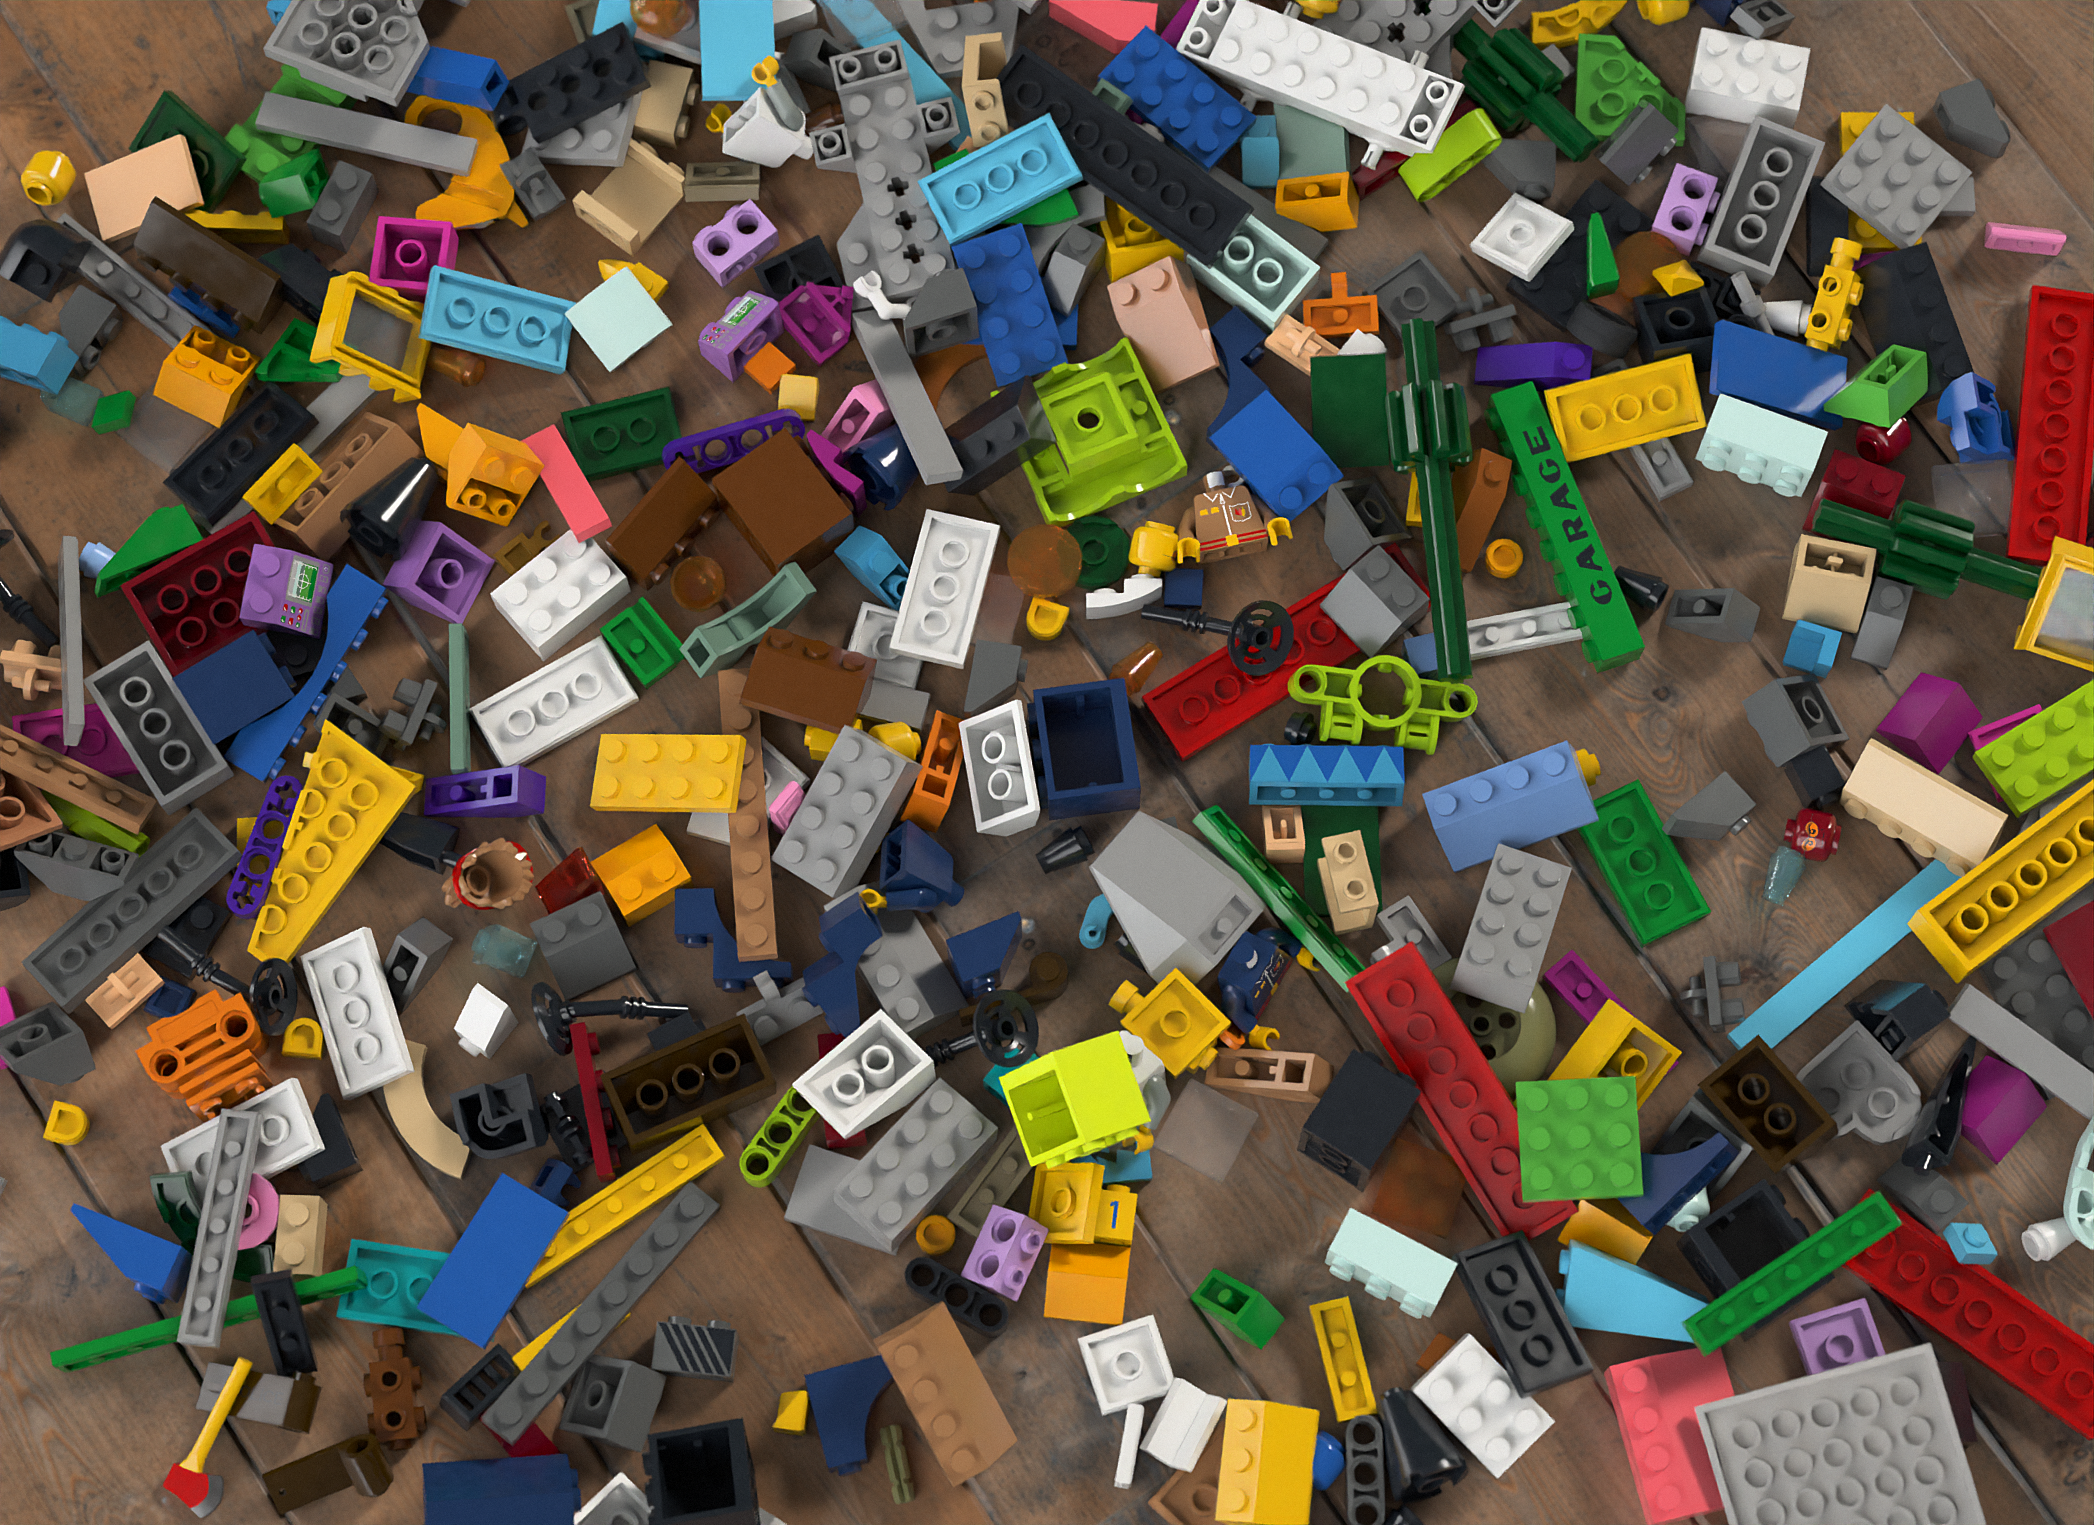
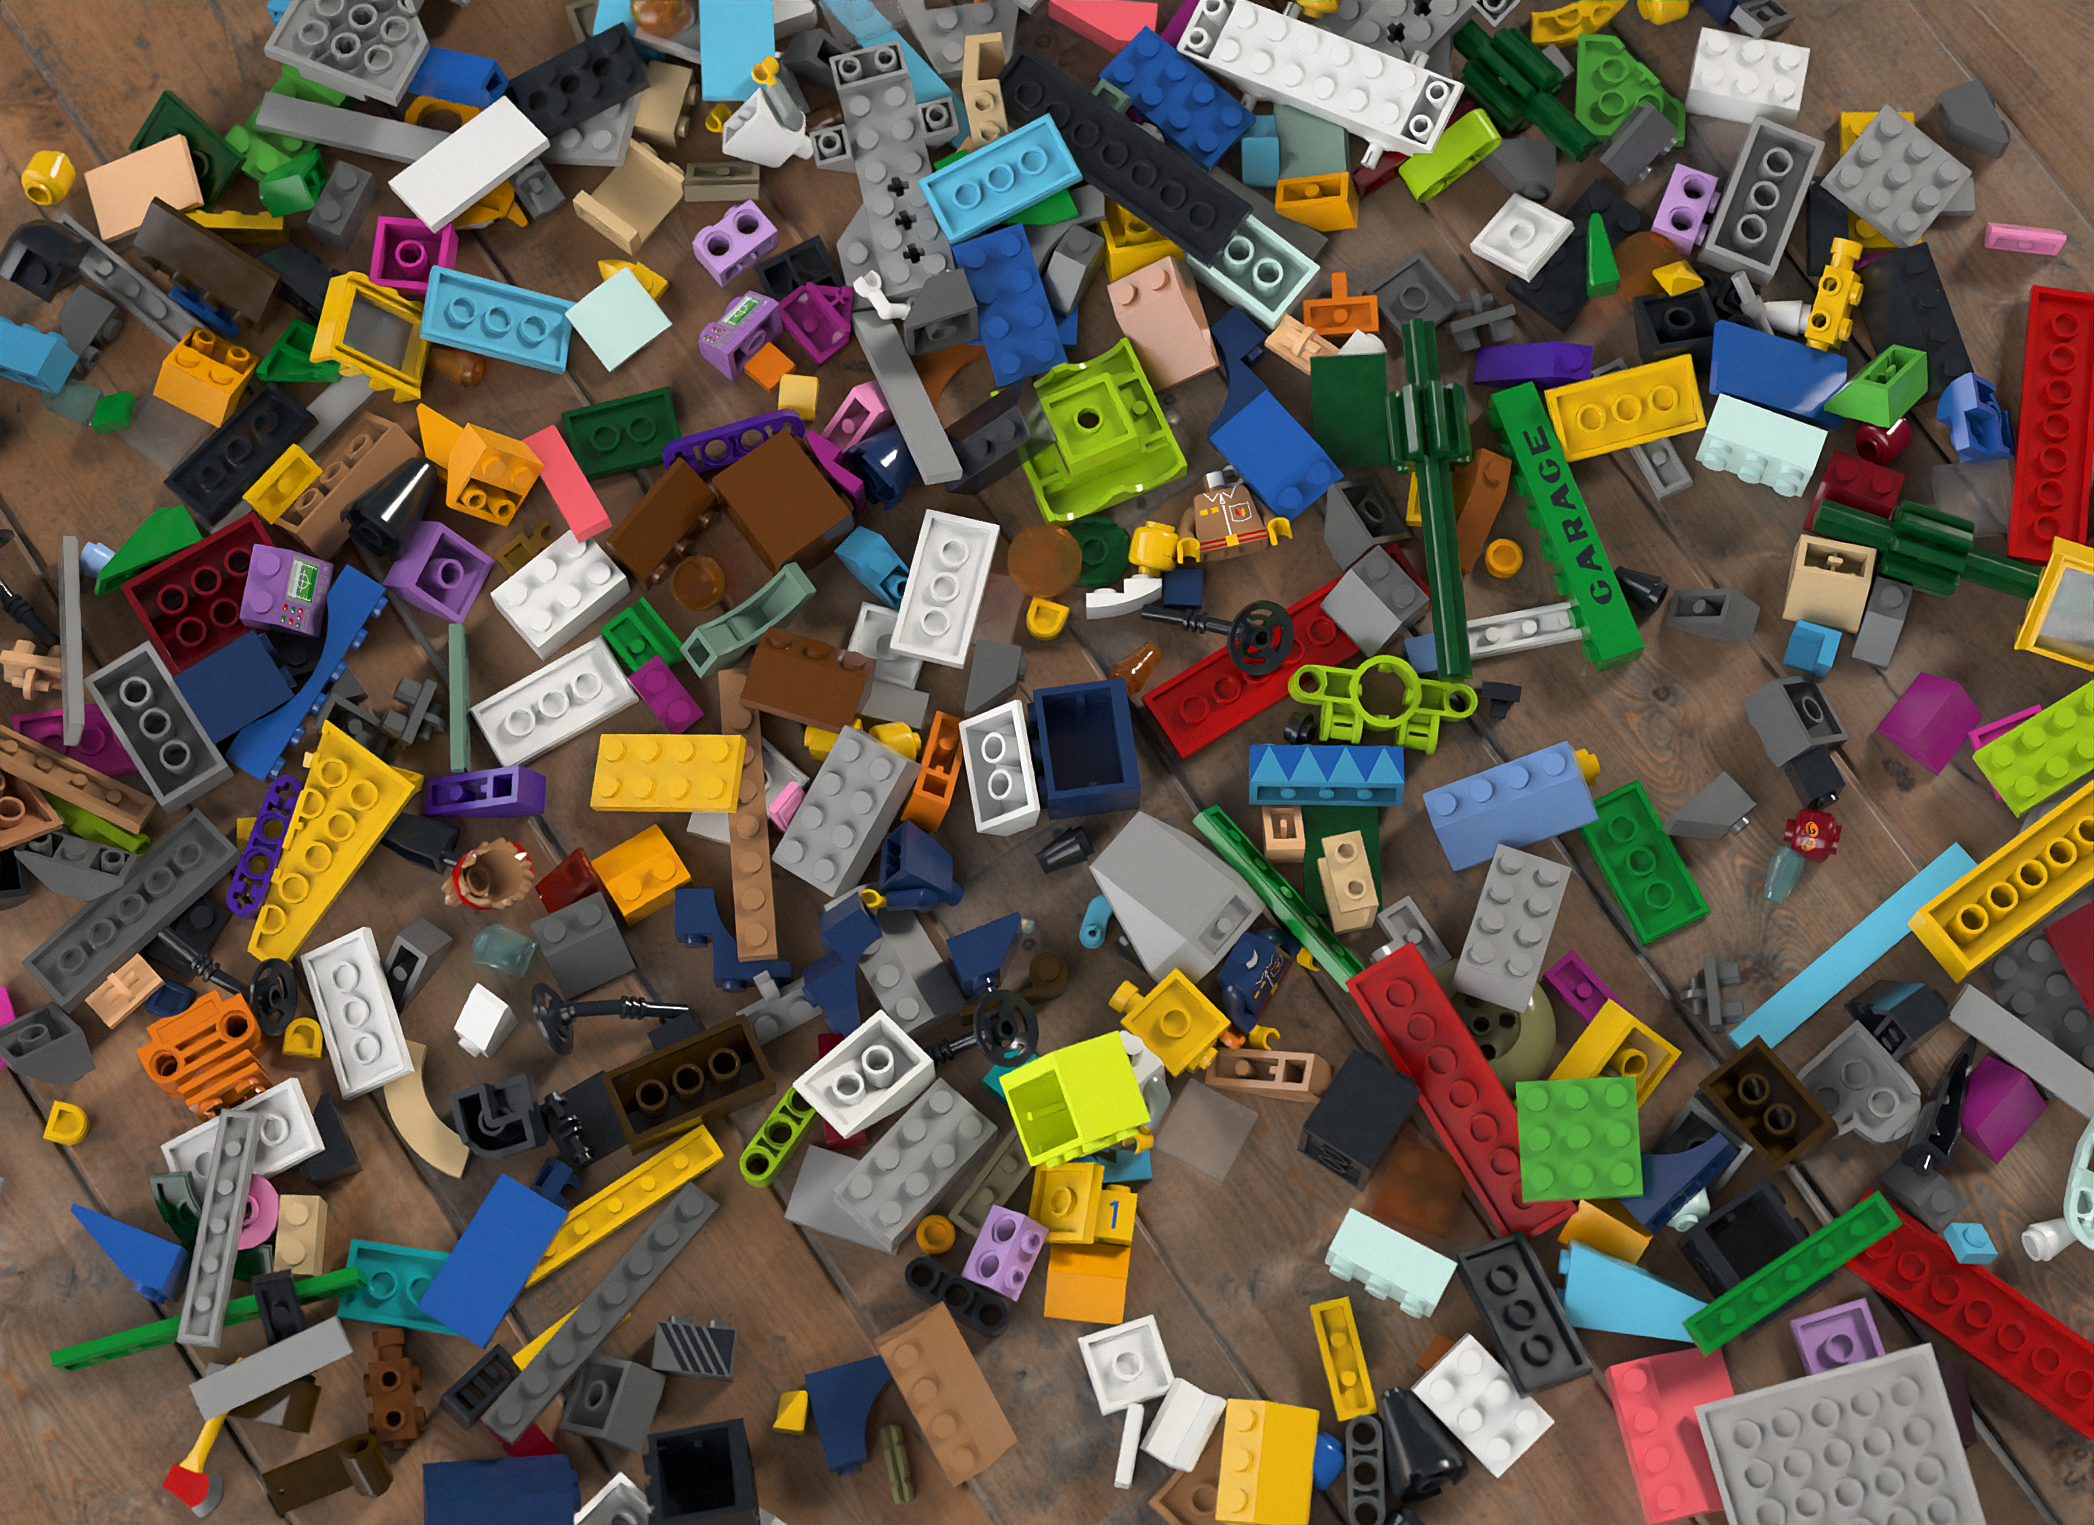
dark red plate [569,1022,622,1183] -> none
green slope [1190,1268,1285,1350] -> none
black tyre [1567,300,1638,359] -> none
tan slope [1839,738,2008,877] -> none
none -> light grey tile [188,1315,353,1422]
none -> white tile [388,95,550,234]
none -> magenta plate [626,655,705,735]
none -> black tile [1480,680,1522,719]

